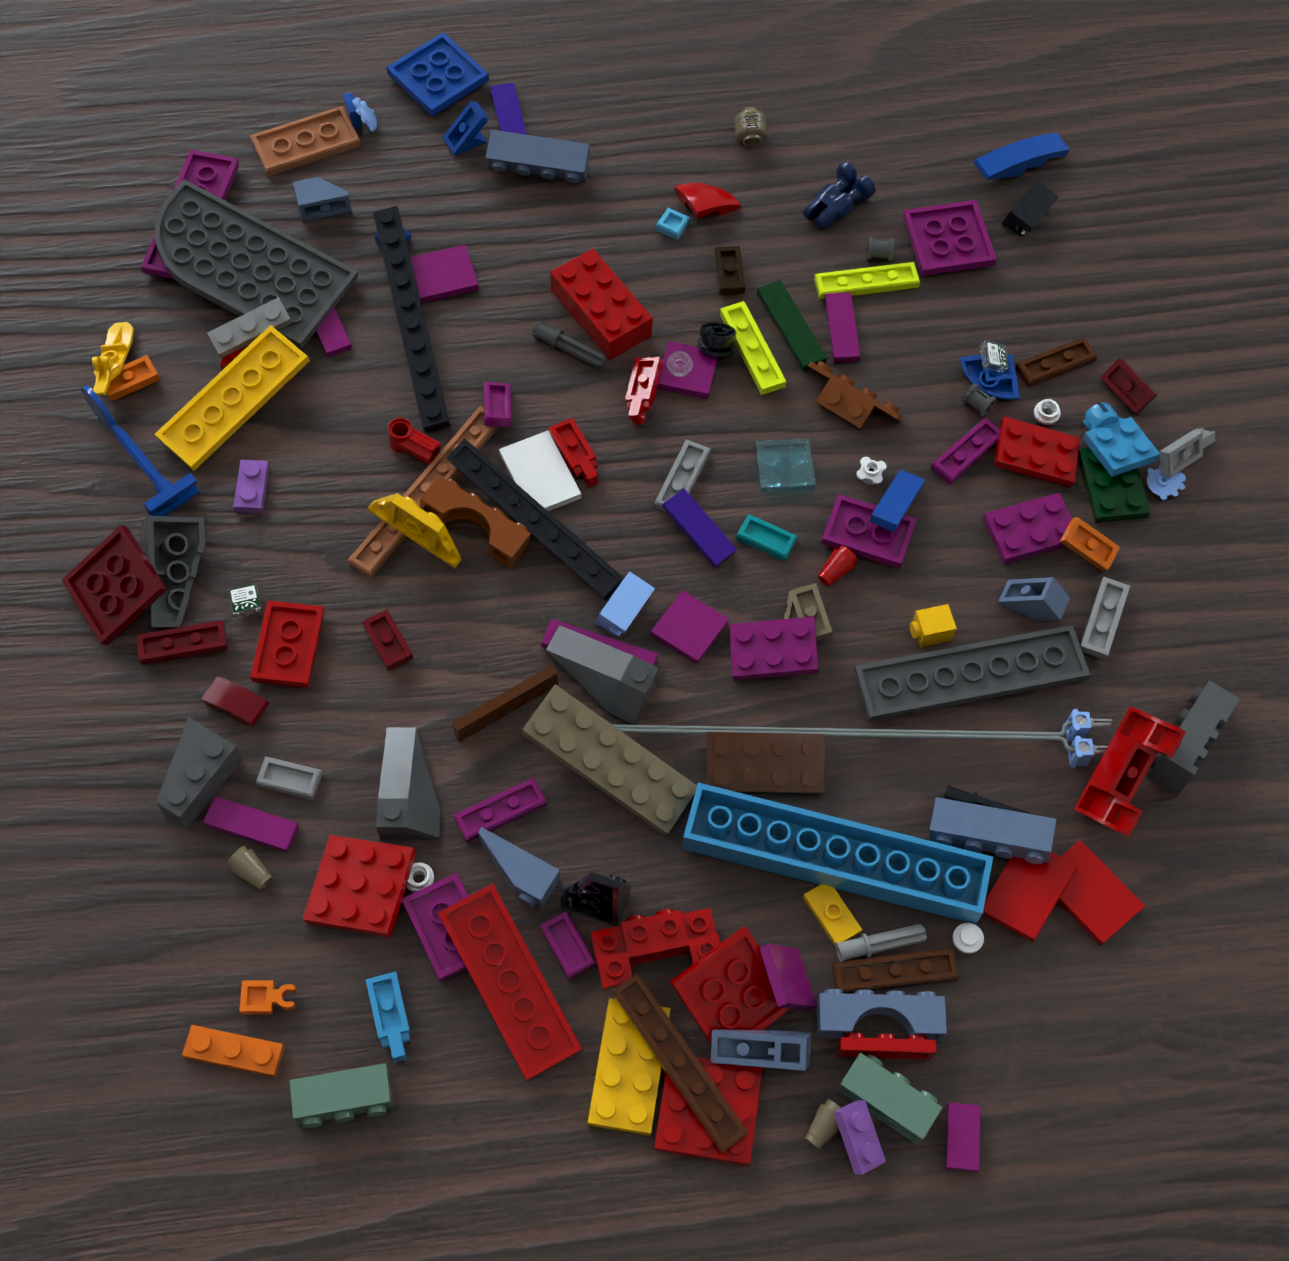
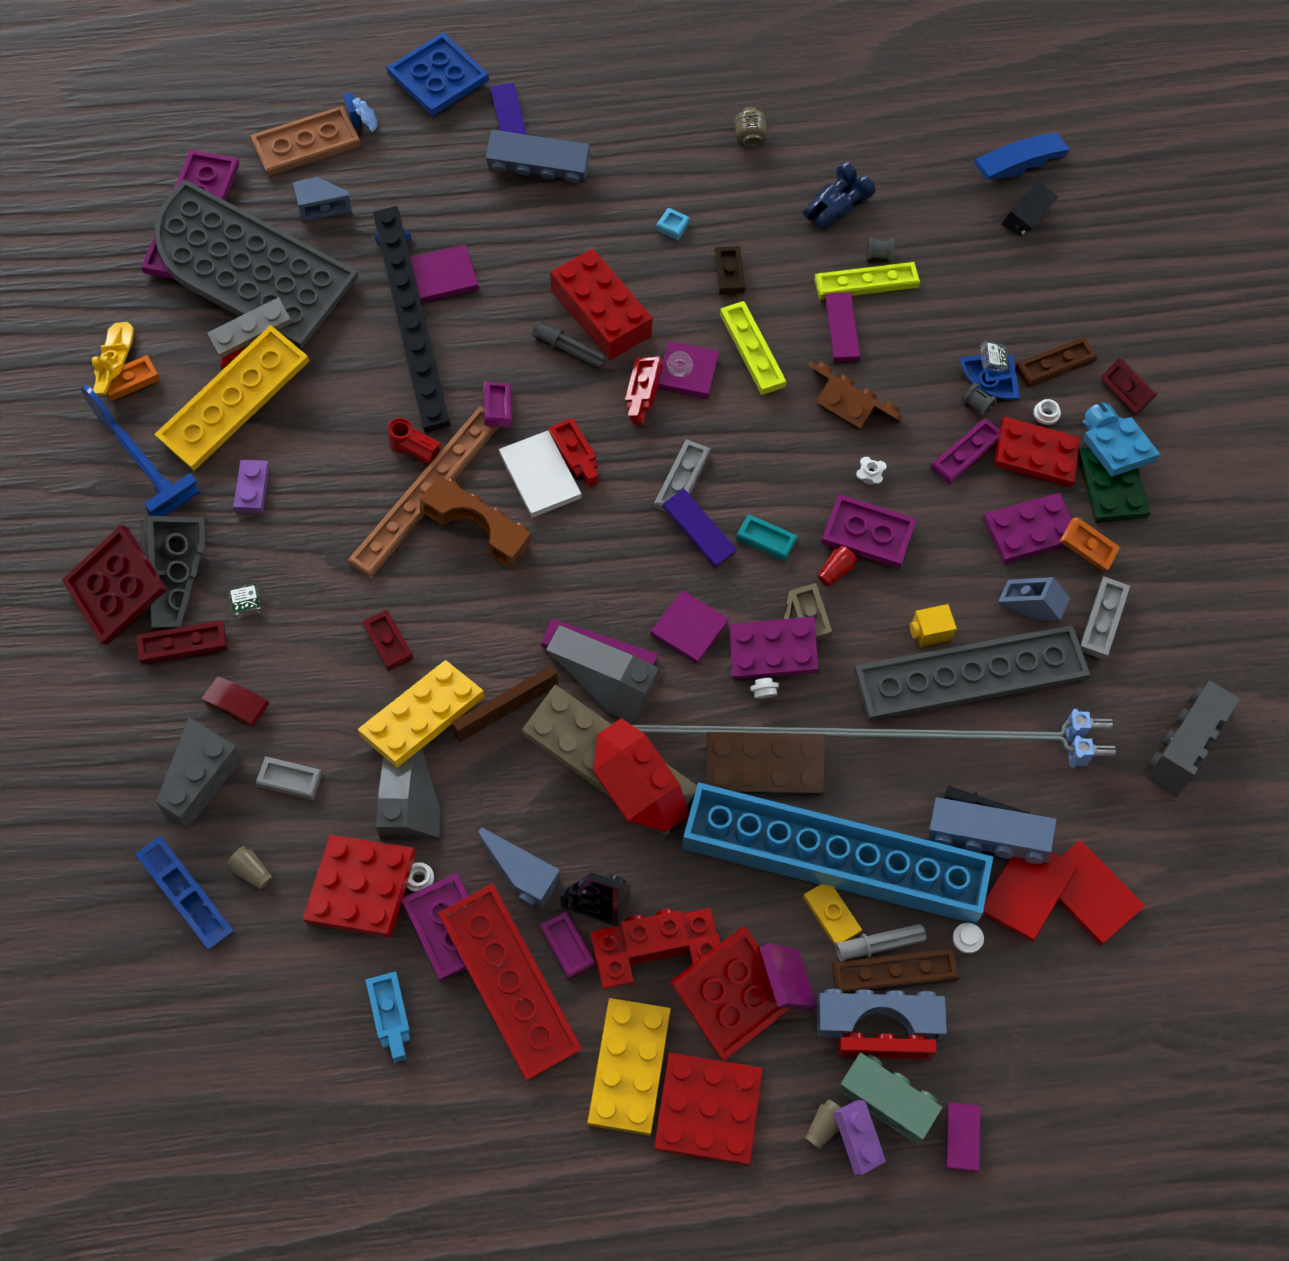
orange plate [182,1025,285,1078] -> none
magenta tile [203,796,299,853] -> none
orange plate [239,980,297,1015] -> none
red plate [250,600,325,688] -> none
sand green brick [289,1063,394,1128] -> none
magenta tile [316,307,352,357] -> none
yellow wing [367,493,462,568] -> none
blue slope [442,100,489,155] -> none
black plate [446,438,624,600] -> none
magenta tile [453,777,547,843] -> none
light blue hinge [595,571,655,637] -> none
reddish brown tile [611,973,749,1154] -> none
red brick [674,183,741,219] -> none
black wheel [697,322,737,357] -> none
sand blue slope [711,1030,811,1071] -> none
clear light blue plate [755,438,816,493] -> none
dark green tile [757,280,827,371] -> none
blue tile [870,469,925,532] -> none
magenta plate [902,200,997,276] -> none
red bracket [1074,706,1186,838] -> none
light blue piece [1146,465,1185,500] -> none
light grey hinge [1159,428,1215,477] -> none
none -> blue slope [135,836,233,950]
none -> yellow plate [358,660,485,768]
none -> red wedge [593,718,689,833]
none -> white plate [750,678,779,699]

